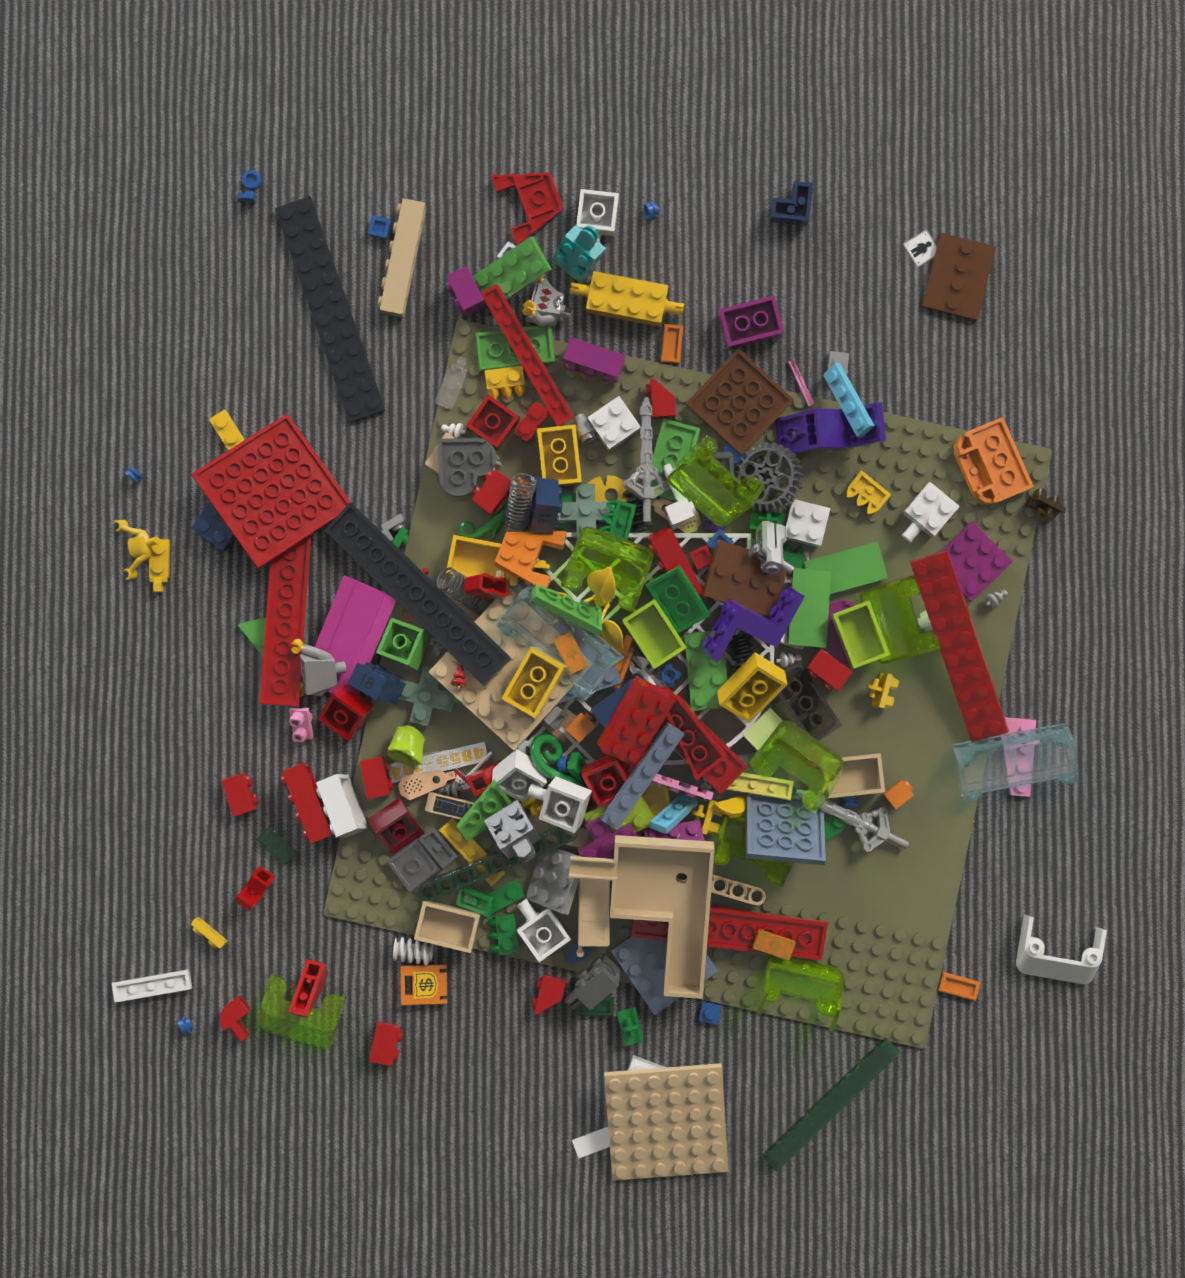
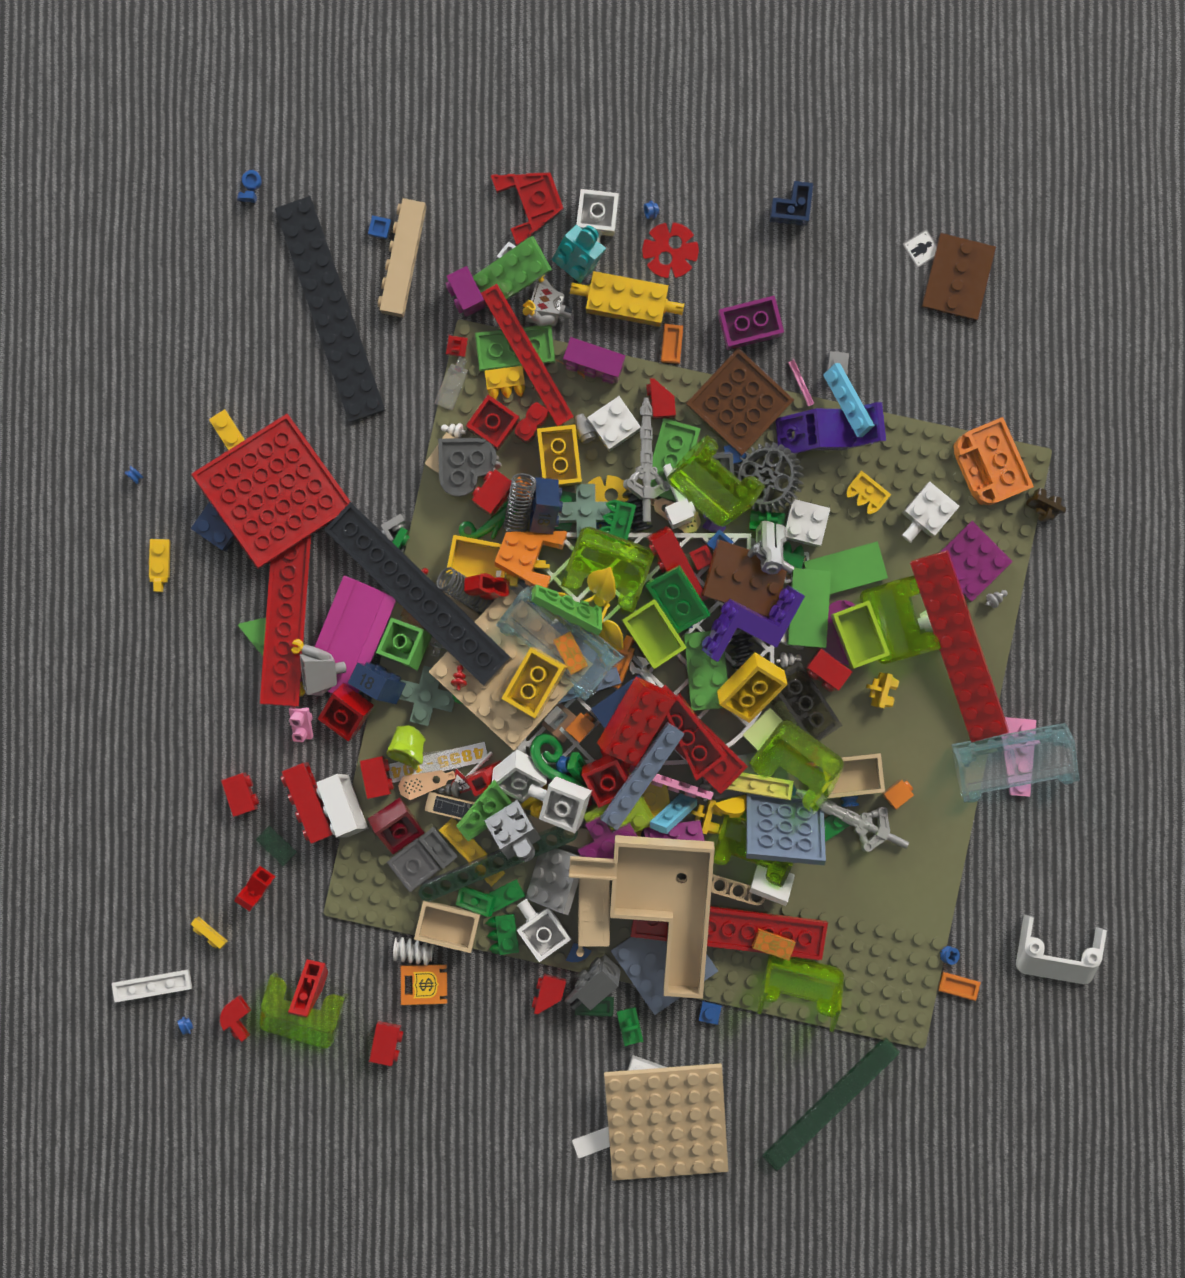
yellow piece [114,520,160,580] -> none
blue plate [658,664,681,687] -> none
none -> red tile [446,335,468,358]
none -> red piece [642,222,699,278]
none -> white tile [749,861,795,906]
none -> blue bush [940,946,960,965]

